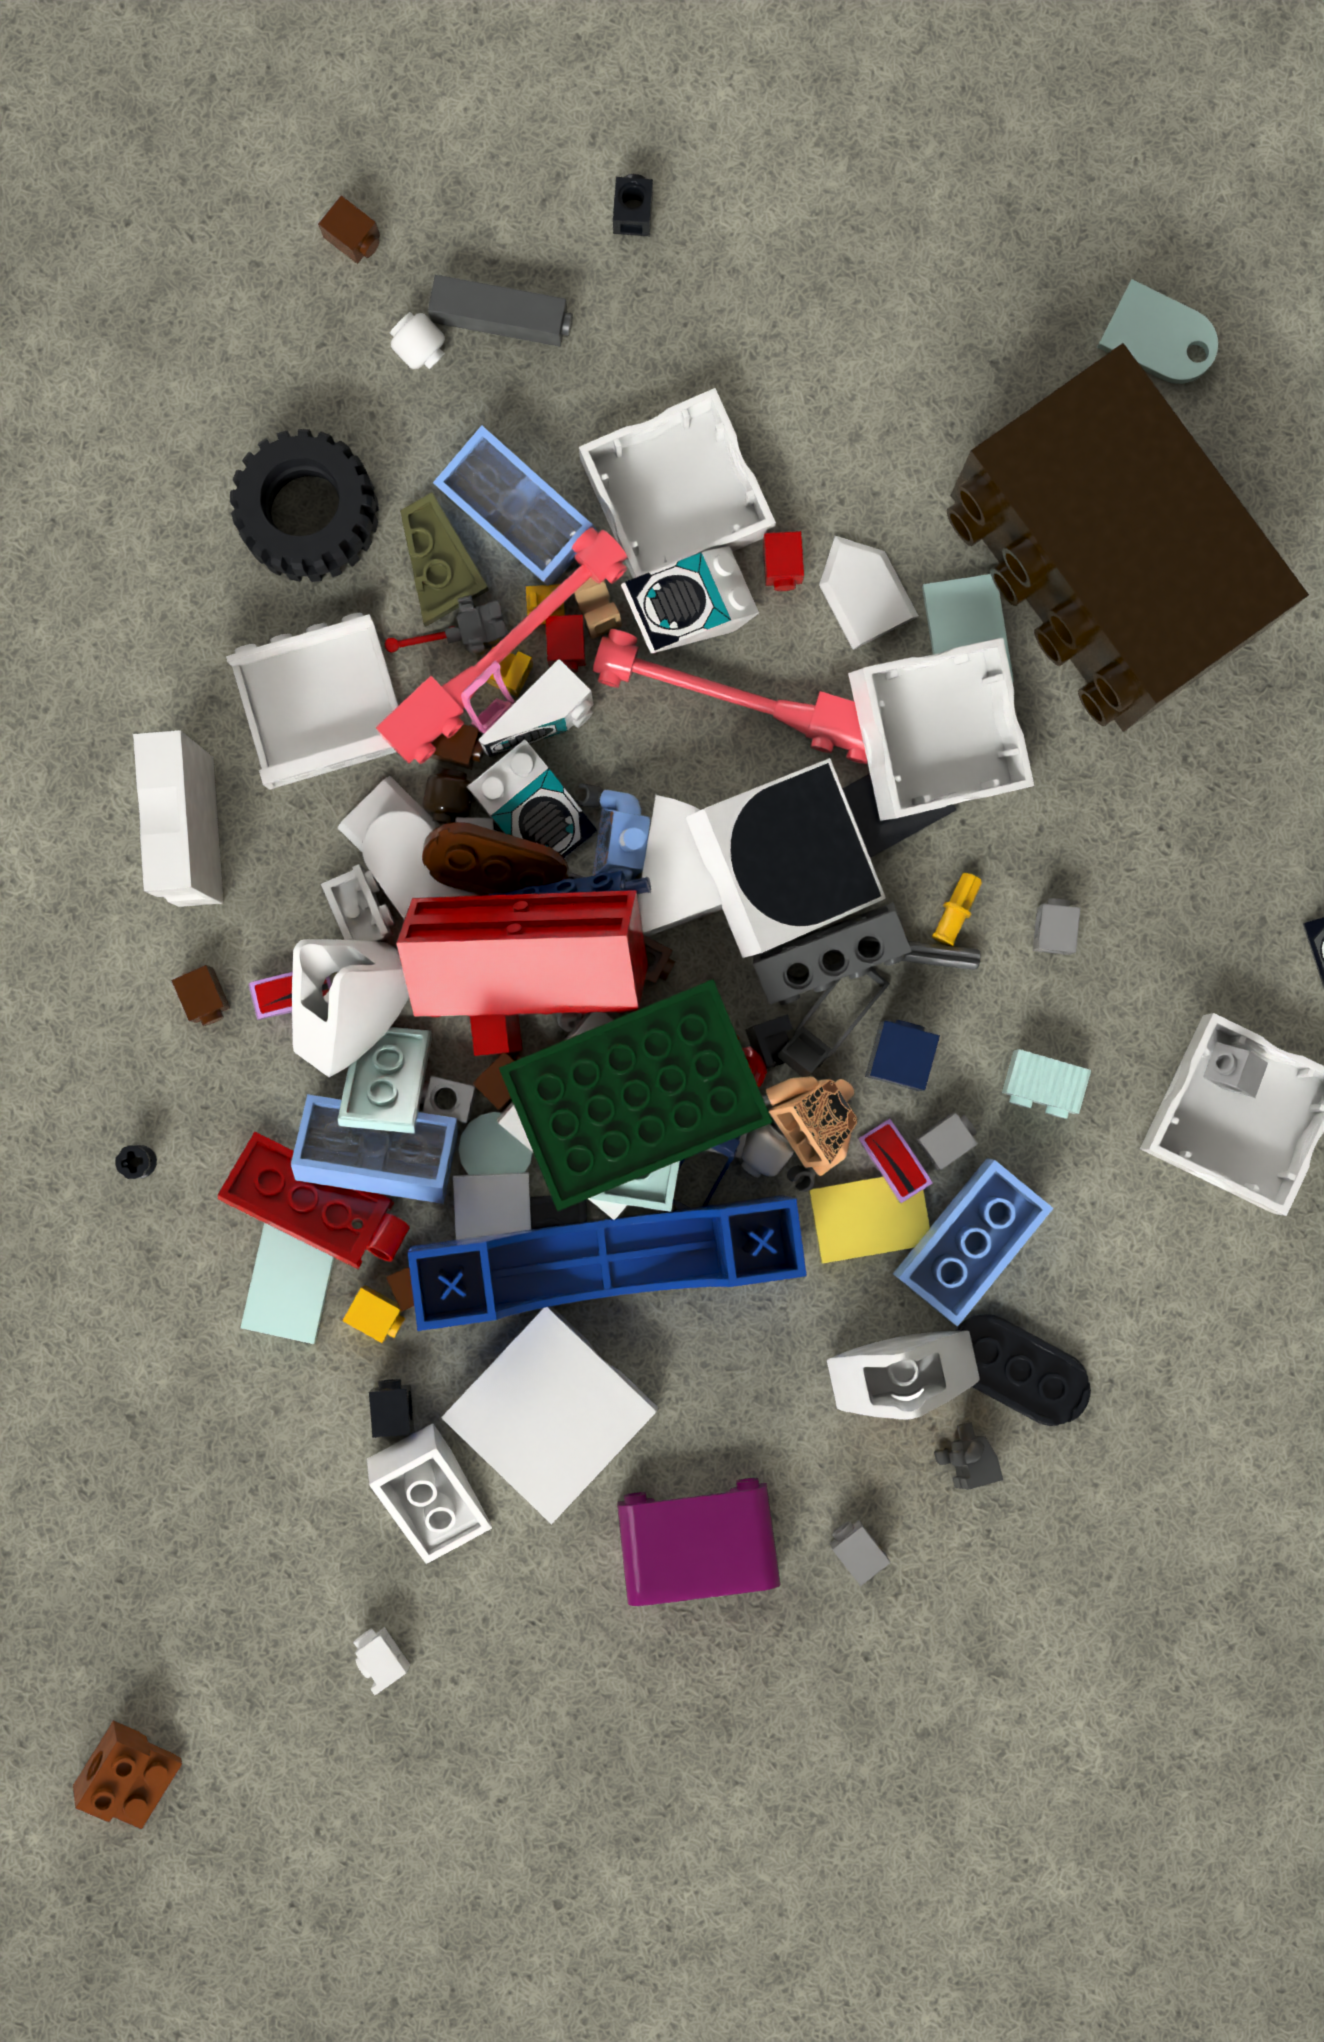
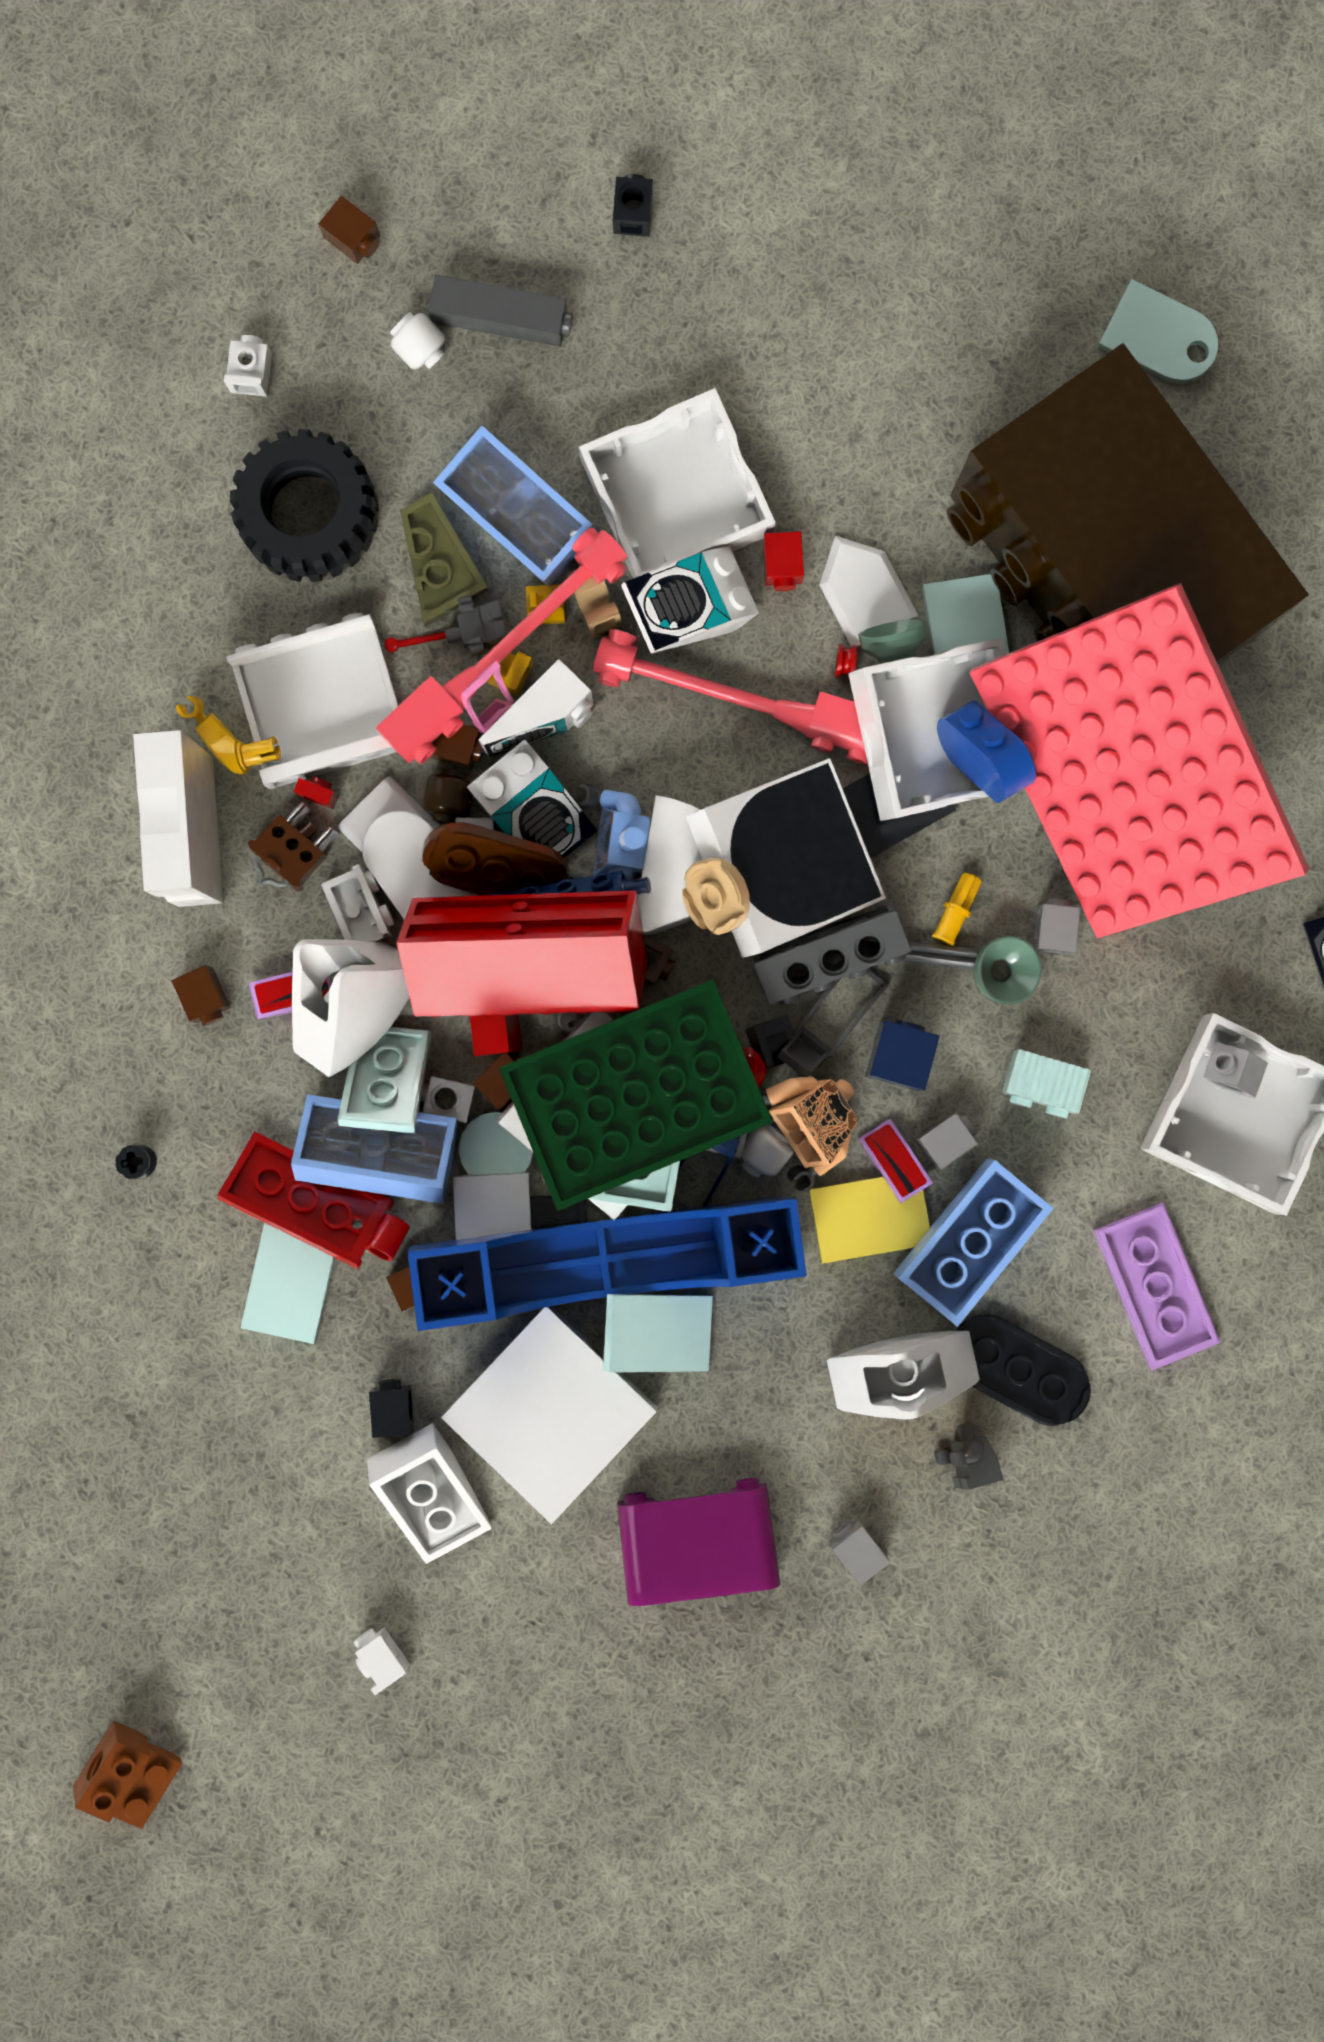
yellow brick [342,1285,406,1343] -> none
red brick [546,615,586,673] -> none
none -> yellow arm [176,696,281,774]
none -> white brick [224,335,272,397]
none -> reddish brown piece [248,802,338,891]
none -> red plate [293,776,339,810]
none -> light aqua tile [603,1294,713,1373]
none -> tan tile [682,857,750,935]
none -> red bush [835,644,857,678]
none -> sand green piece [858,619,927,663]
none -> blue brick [937,700,1036,803]
none -> coral plate [969,583,1310,938]
none -> sand green piece [974,936,1041,1004]
none -> lavender tile [1093,1202,1221,1370]

